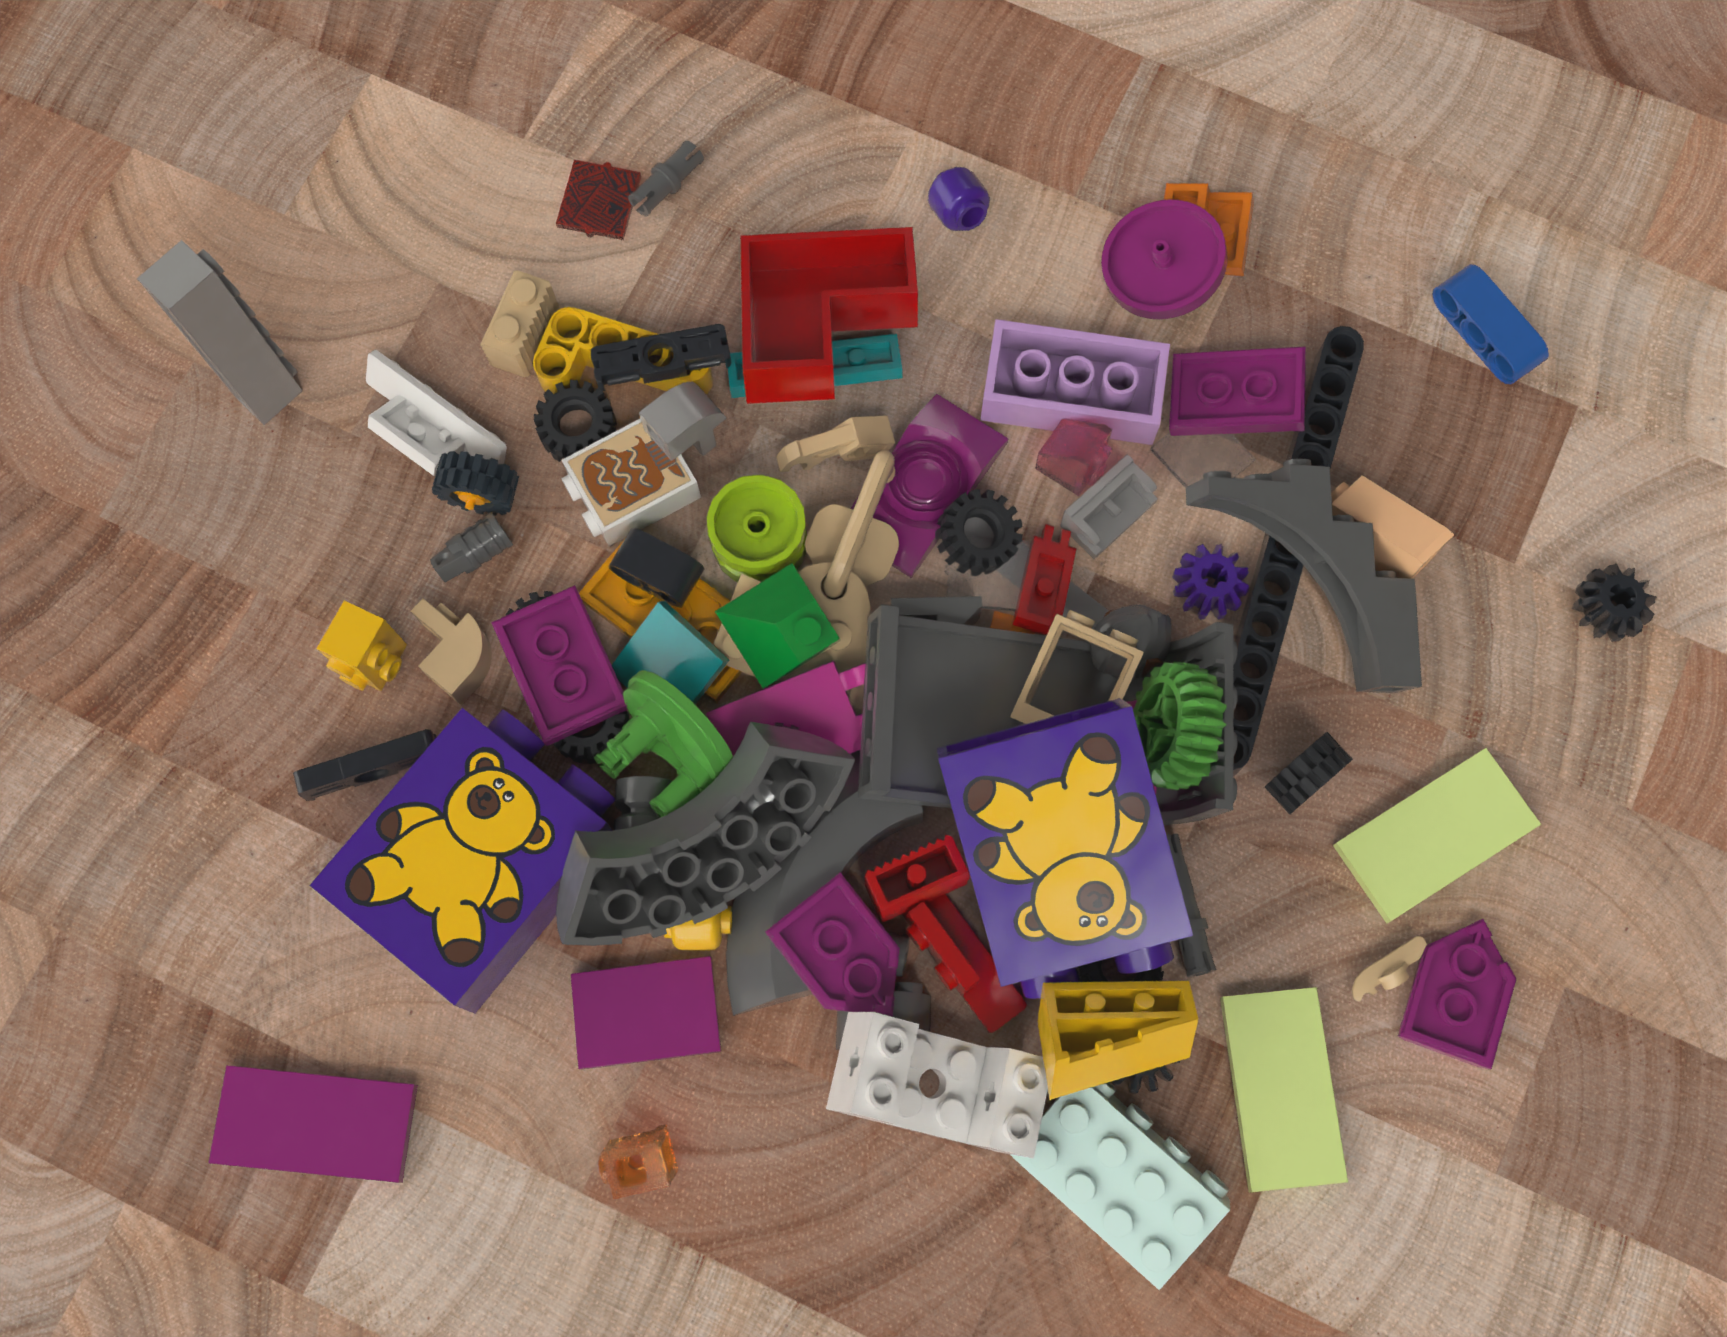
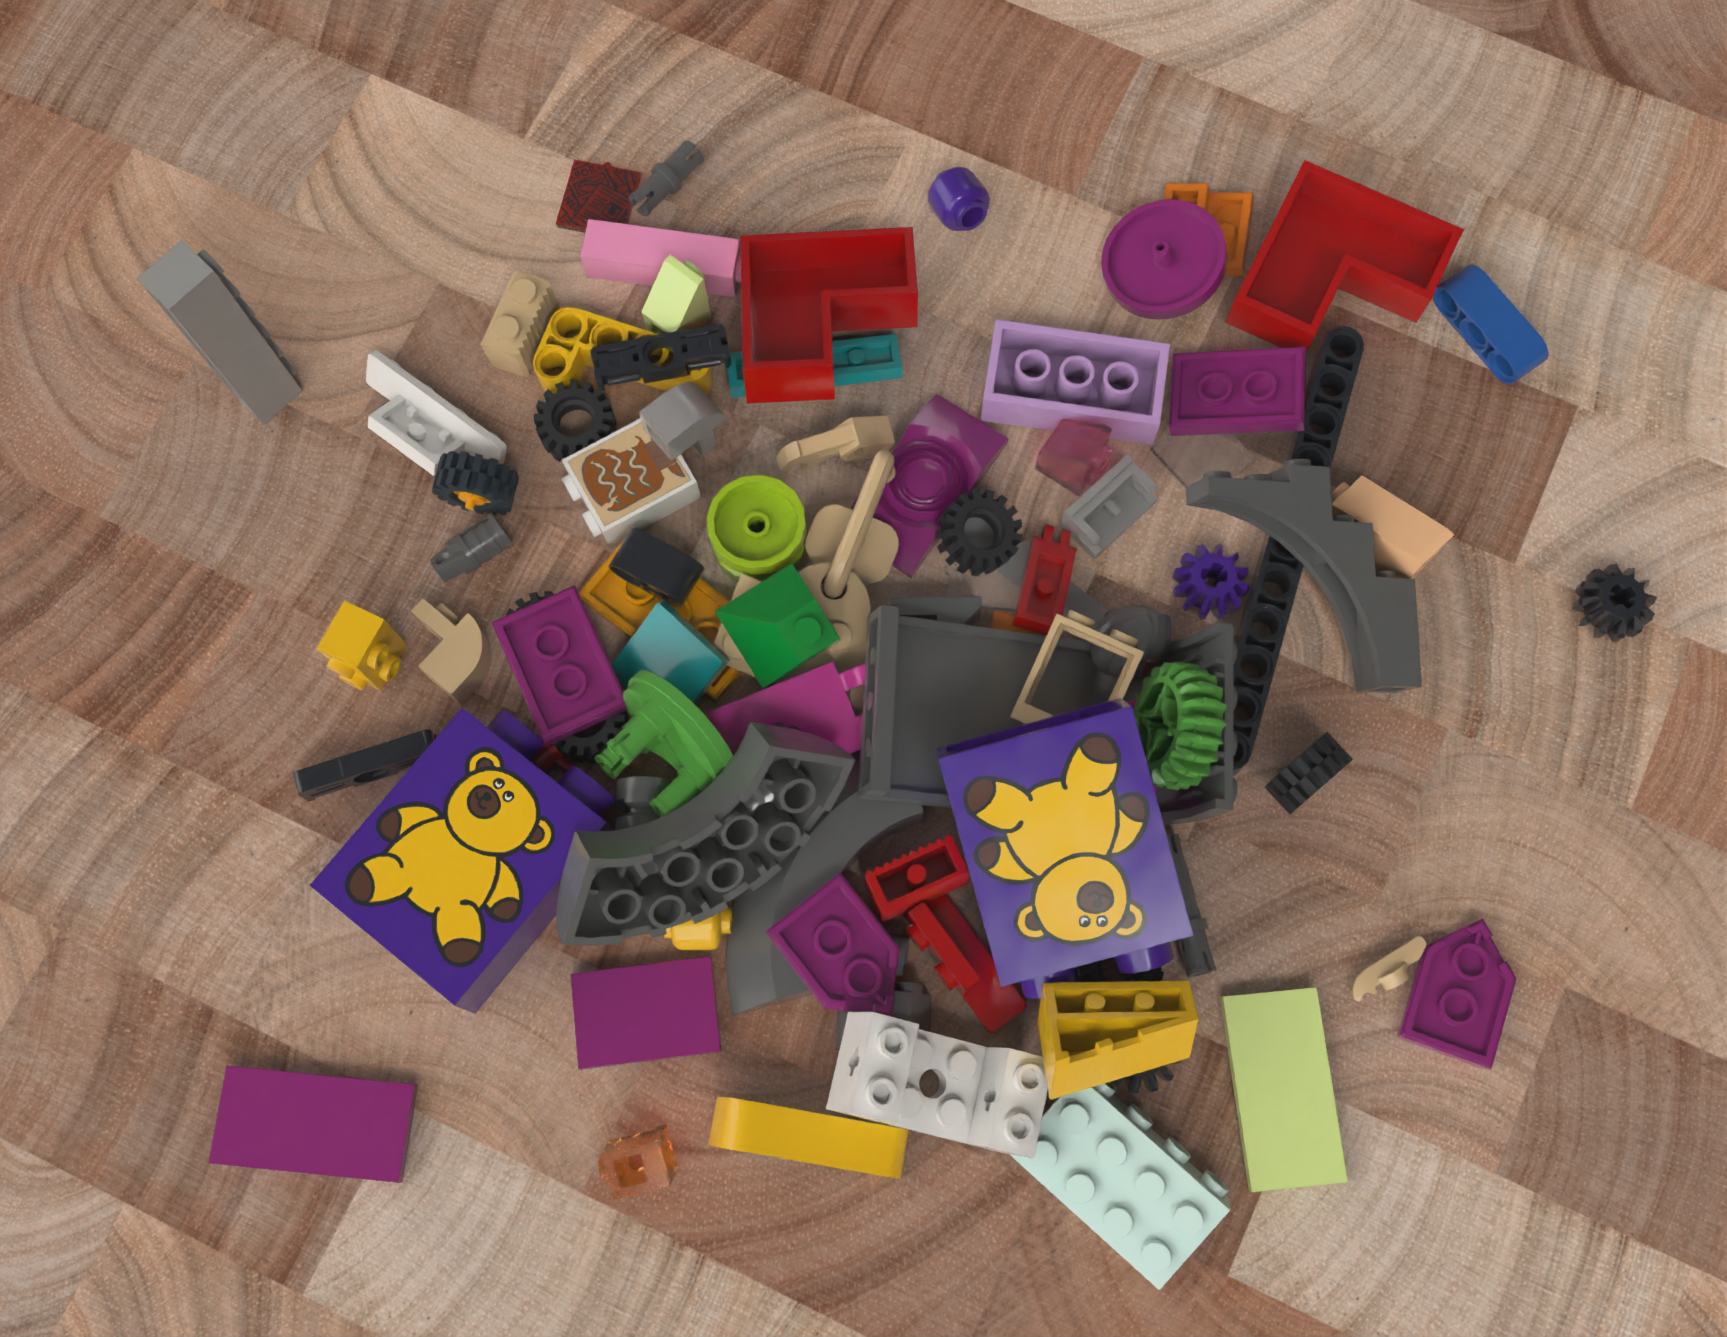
yellowish green tile [1333,748,1541,924] -> none
none -> red hand [533,744,573,773]
none -> bright pink brick [580,219,741,297]
none -> yellowish green slope [641,254,711,334]
none -> yellow beam [708,1097,909,1179]
none -> red piece [1225,160,1464,352]

